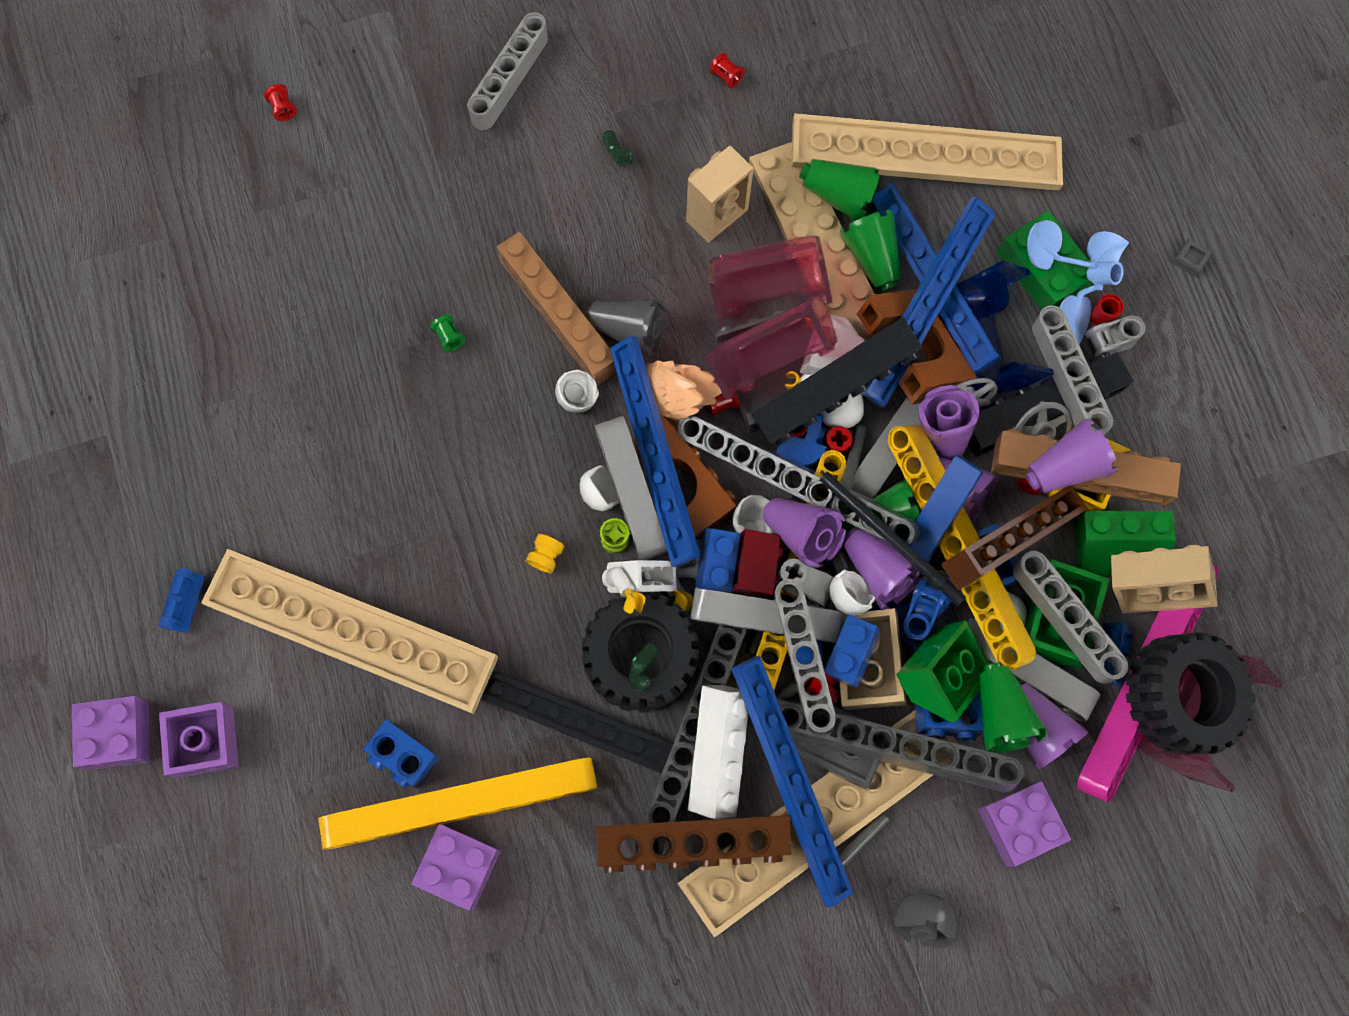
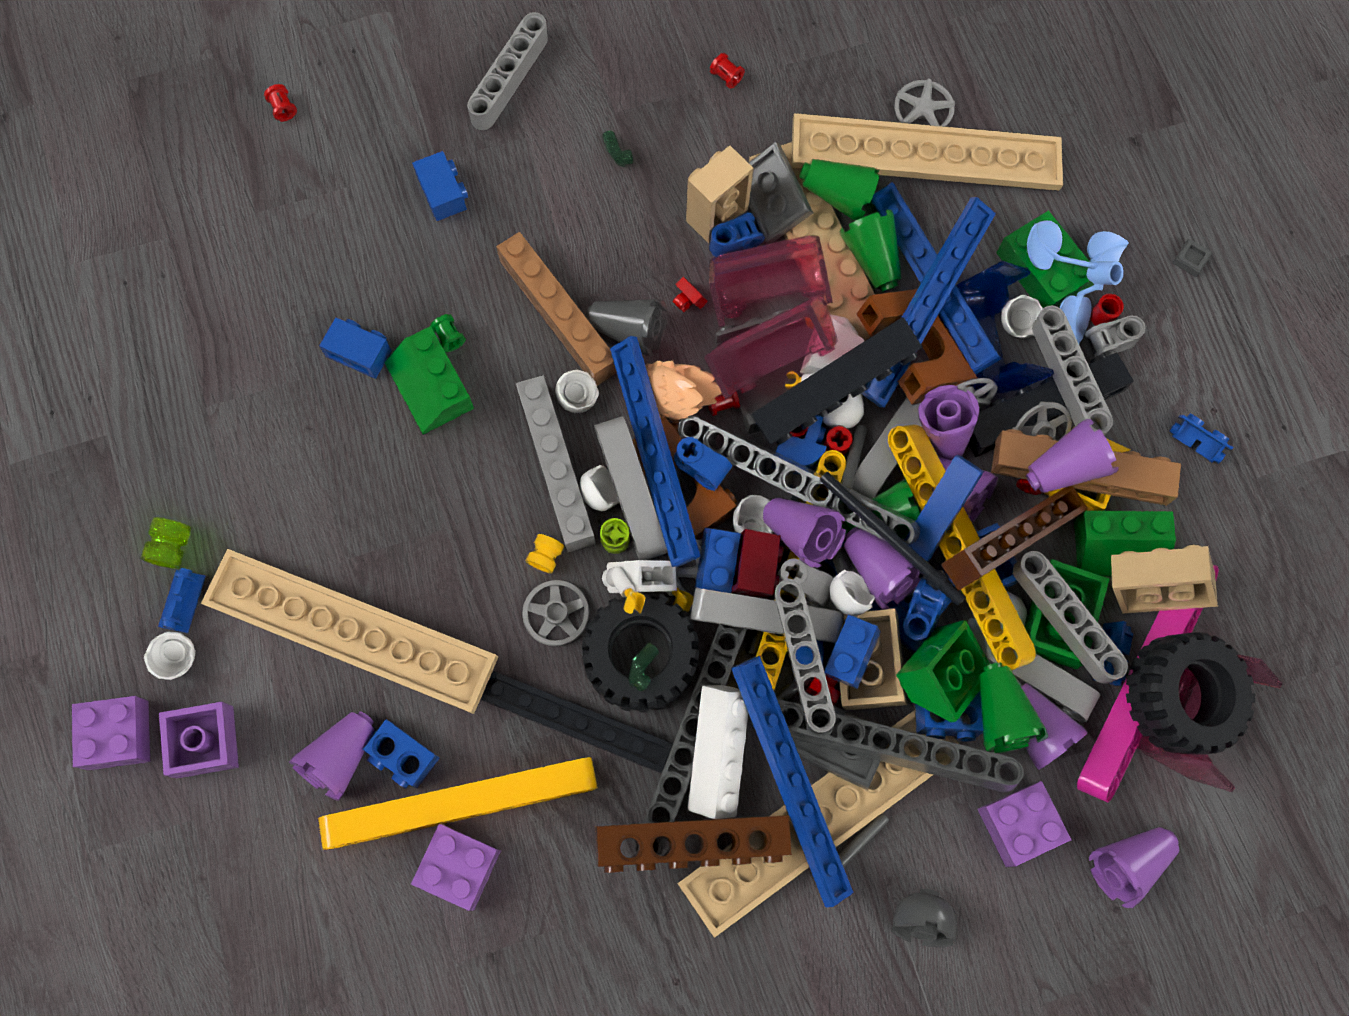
none -> clear neon green wheel [140,517,192,569]
none -> white hair [144,631,196,680]
none -> medium lavender cone [289,711,375,801]
none -> blue brick [319,317,392,379]
none -> green slope [384,326,474,435]
none -> blue brick [412,151,468,221]
none -> light grey brick [516,375,595,553]
none -> light grey wheel [522,580,590,646]
none -> red tile [672,277,708,312]
none -> blue piece [674,437,732,491]
none -> blue piece [709,213,765,259]
none -> dark grey tile [749,142,813,244]
none -> light grey wheel [894,79,955,127]
none -> white hair [1001,295,1043,339]
none -> medium lavender cone [1089,827,1179,908]
none -> blue hinge [1169,414,1234,464]

